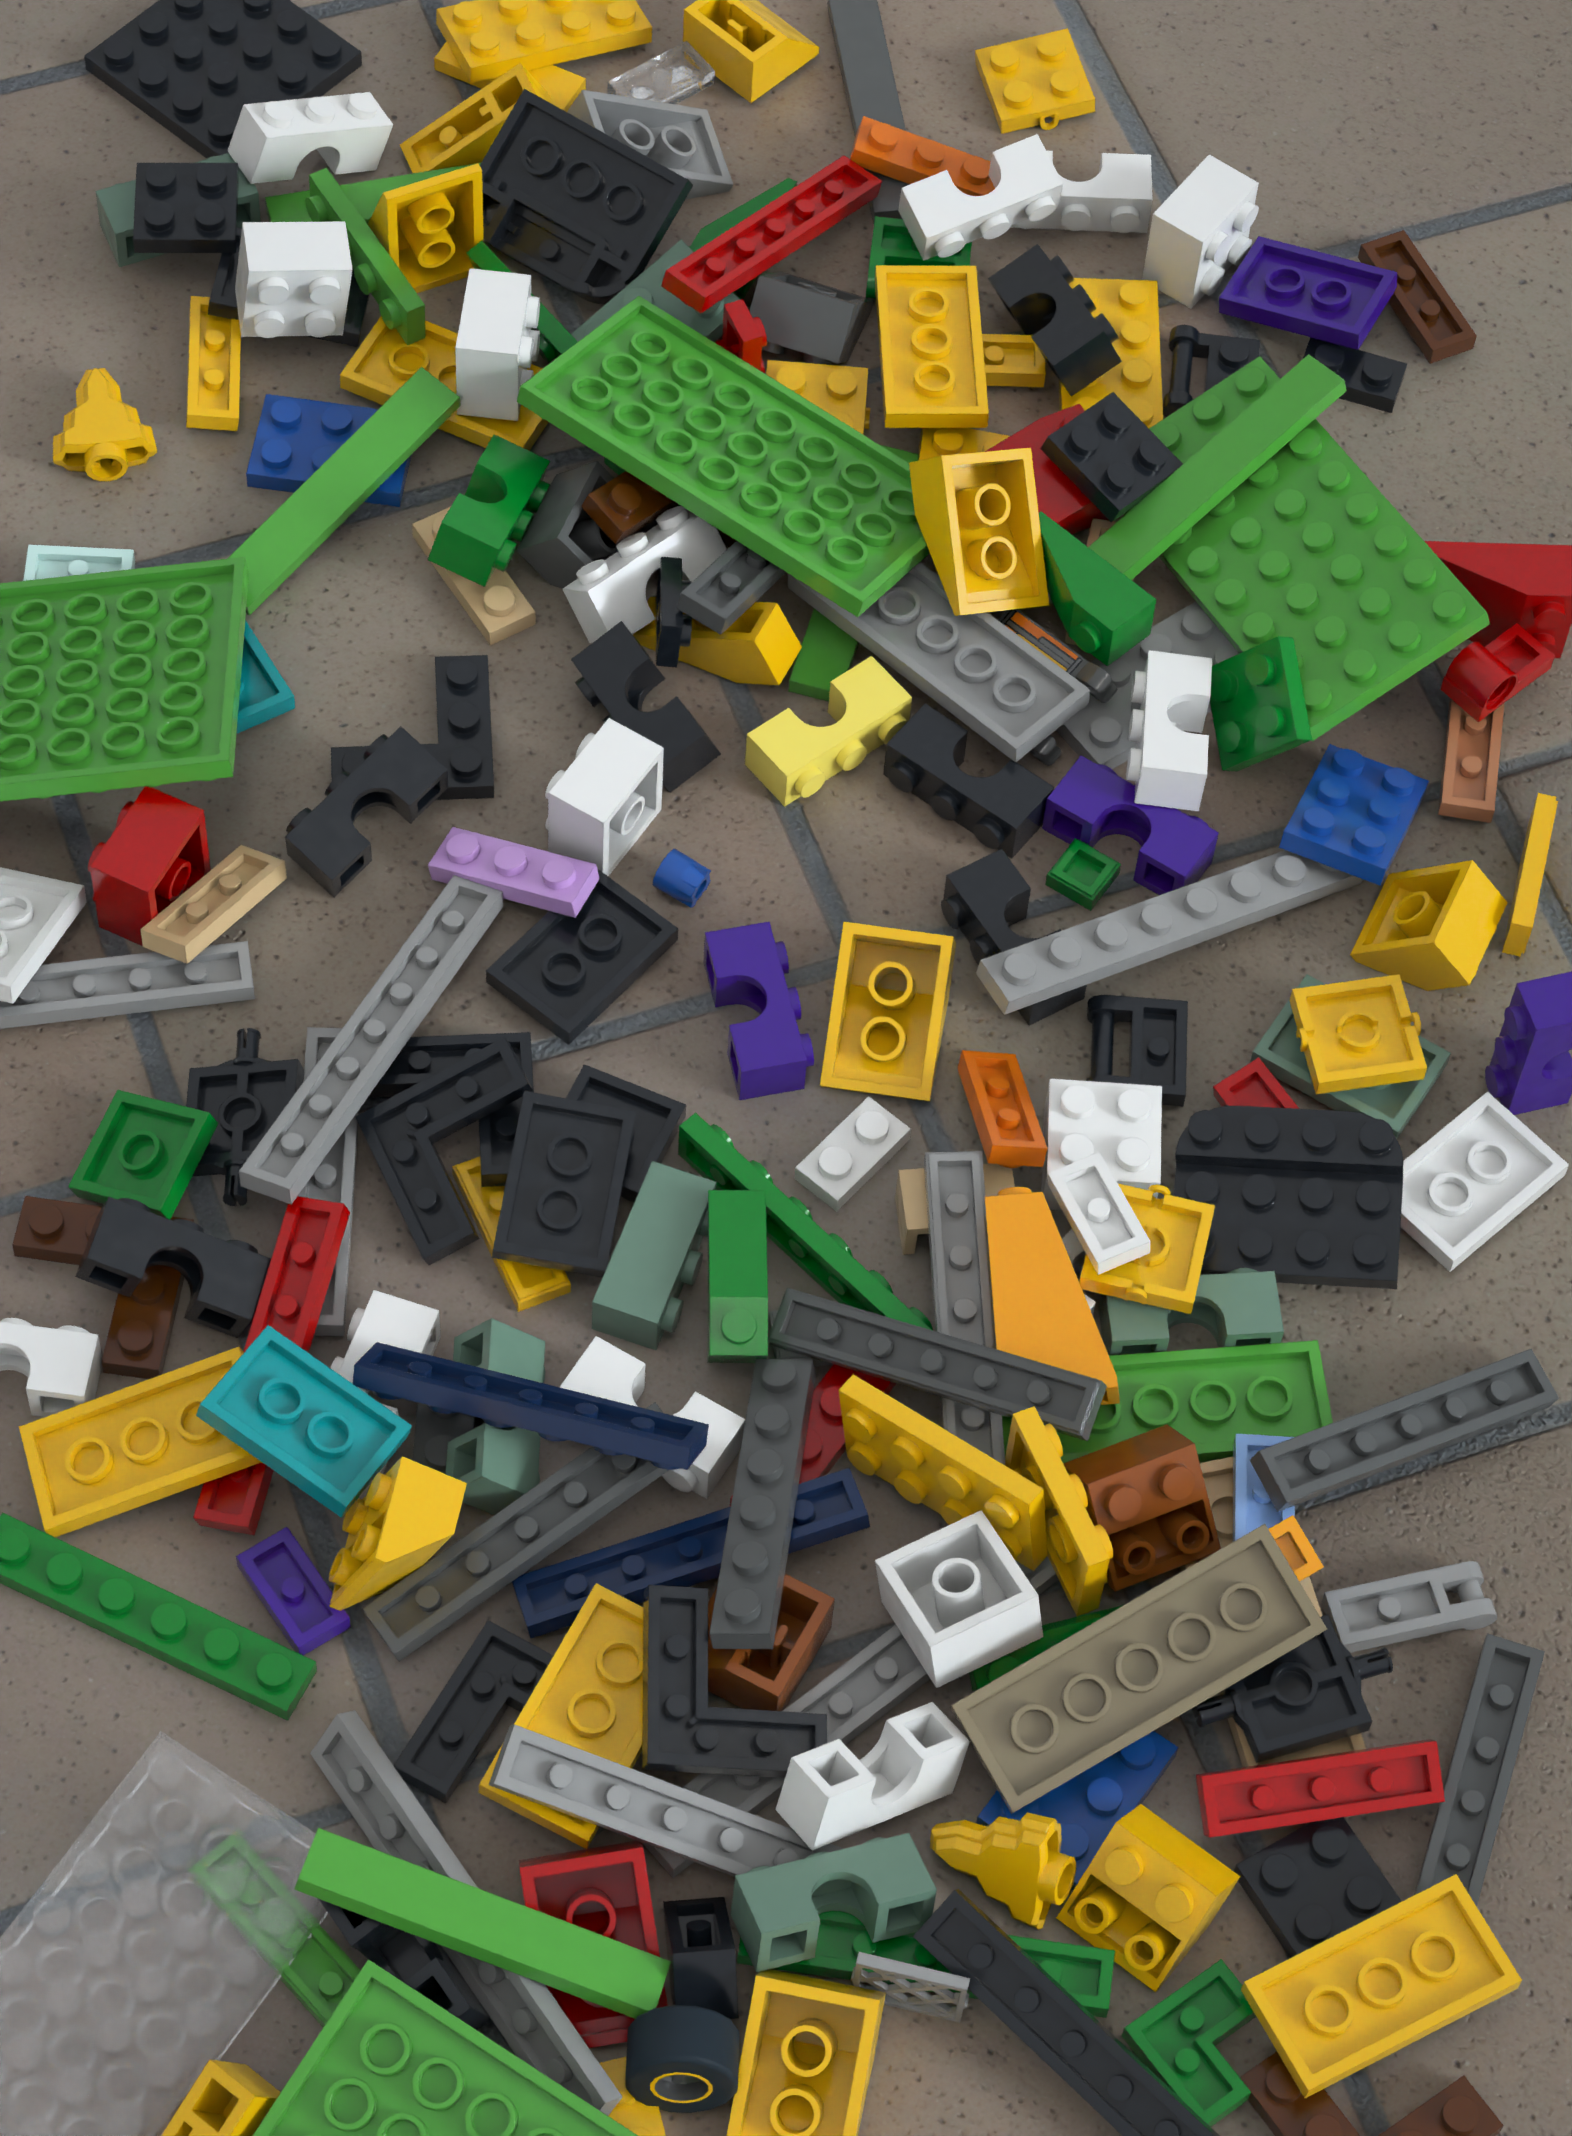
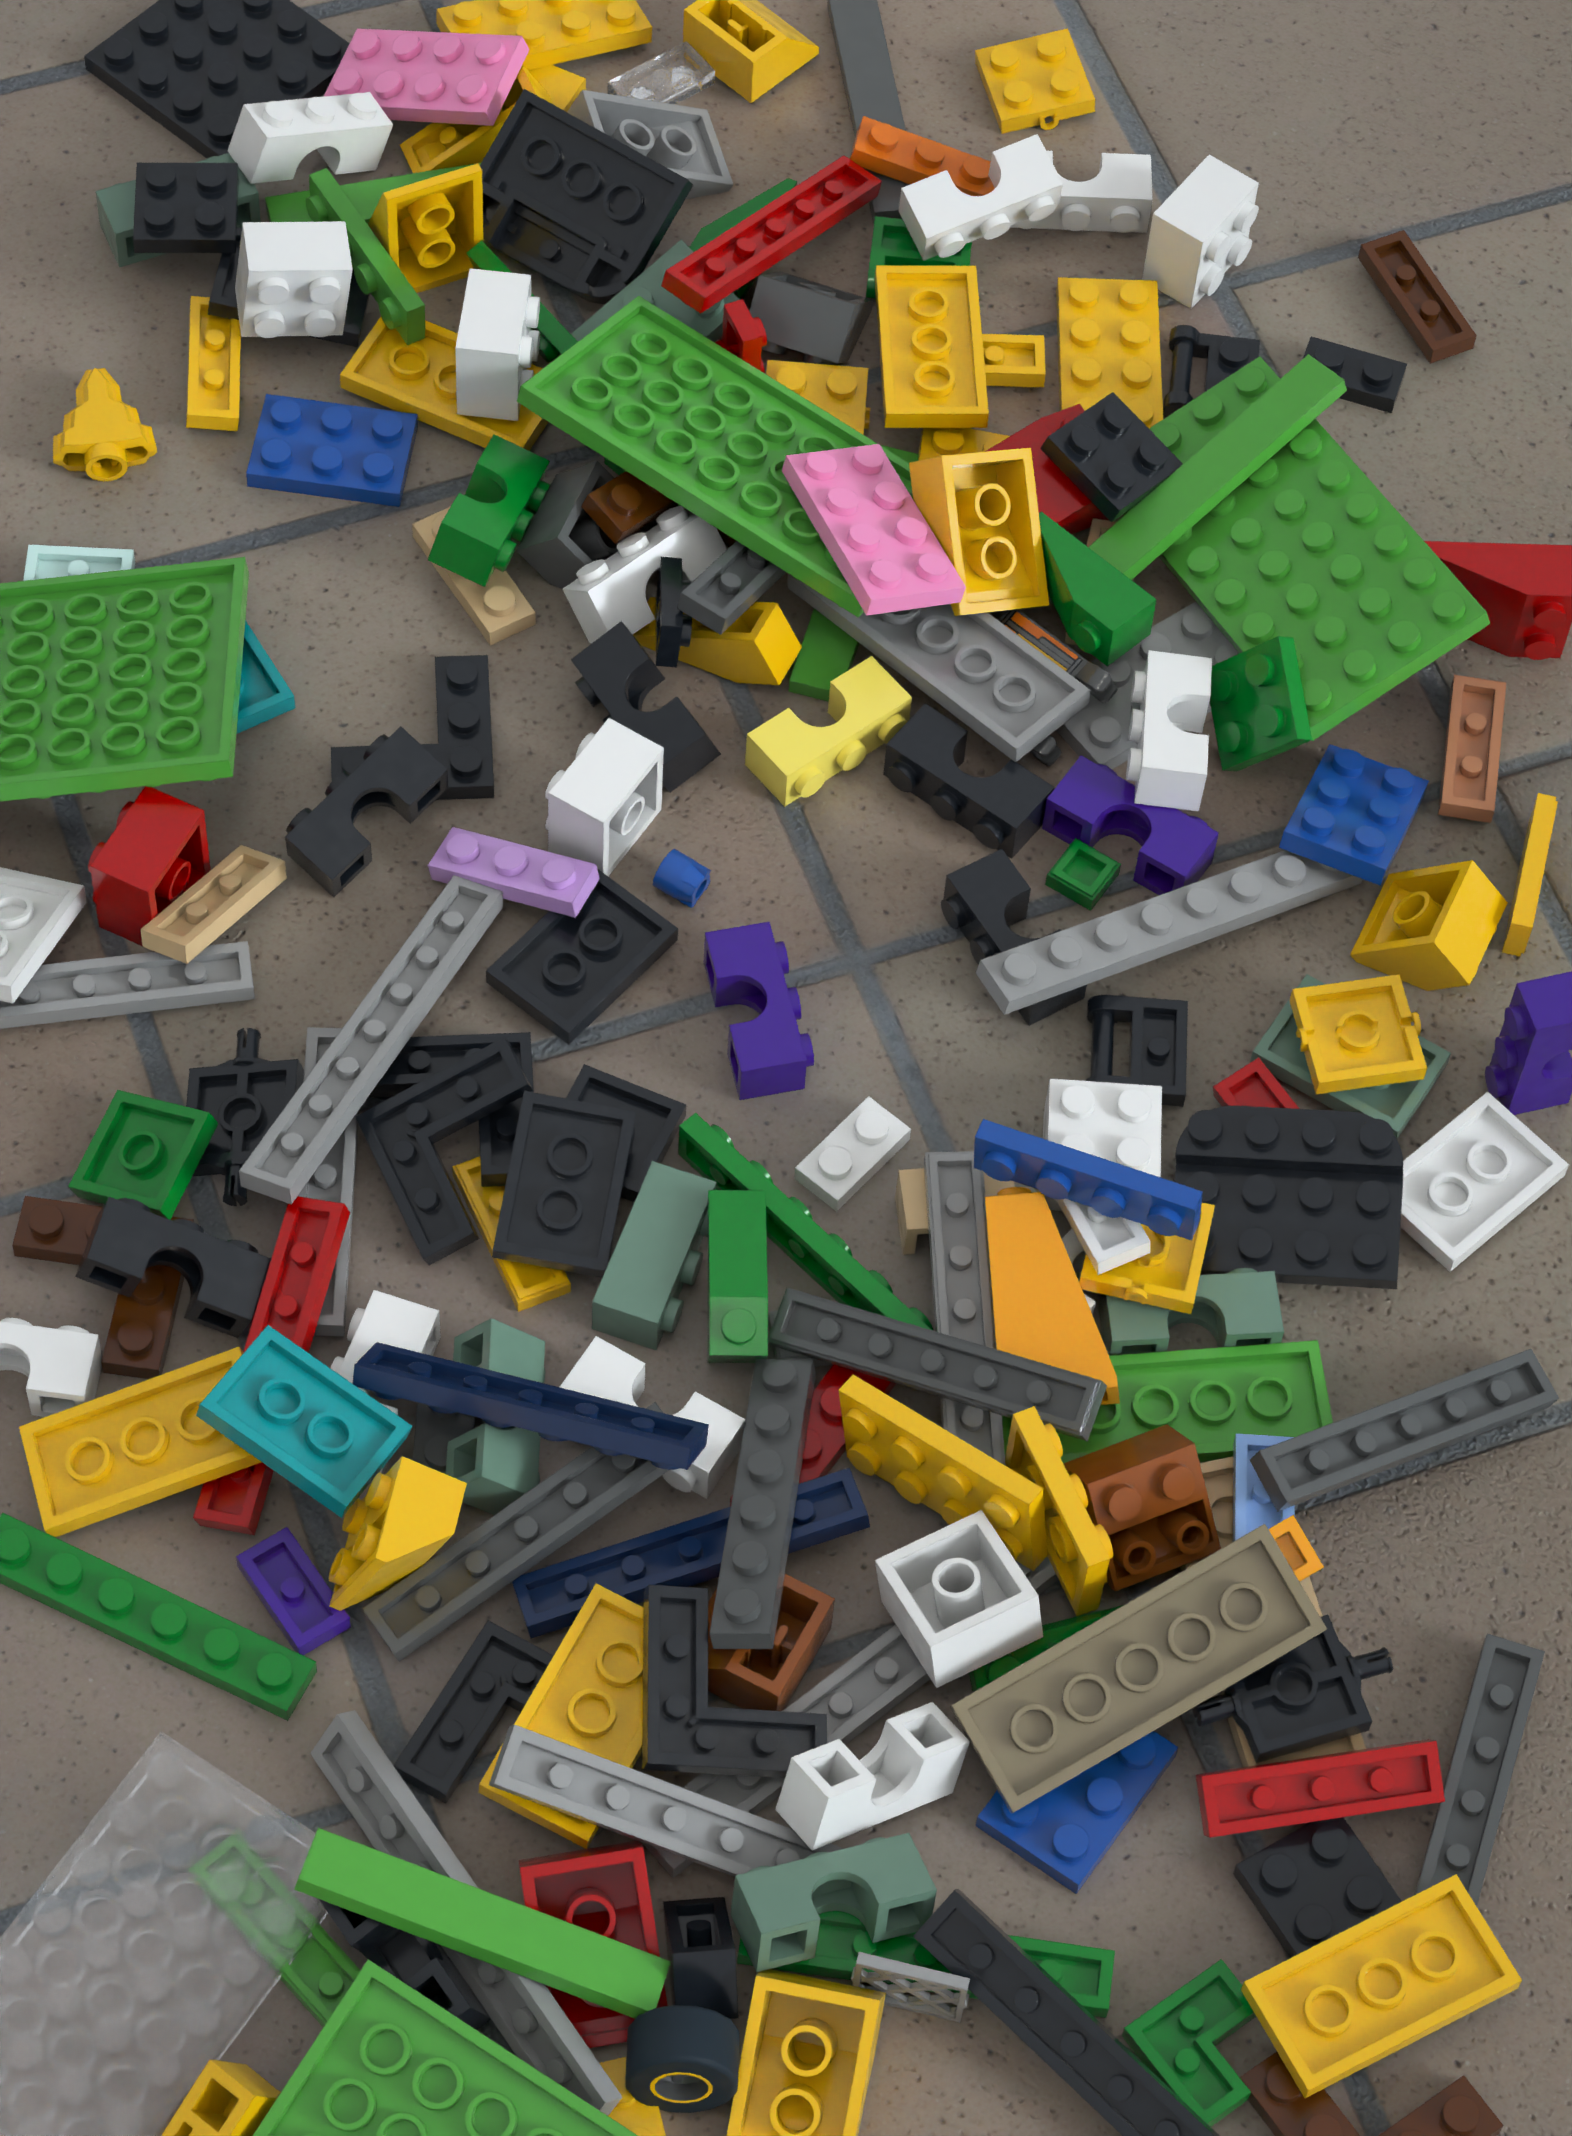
bright green tile [227,367,461,616] -> none
yellow slope [820,922,956,1102] -> none
yellow rock [930,1812,1076,1930] -> none
orange plate [957,1050,1048,1168] -> none
black arch [988,244,1122,396] -> none
yellow slope [1056,1804,1241,1992] -> none
dark purple plate [1219,236,1397,350] -> none
light grey plate [1322,1561,1497,1653] -> none
red plate [1440,623,1555,722] -> none
none -> bright pink plate [323,28,530,126]
none -> bright pink plate [782,444,966,616]
none -> blue plate [974,1119,1203,1241]

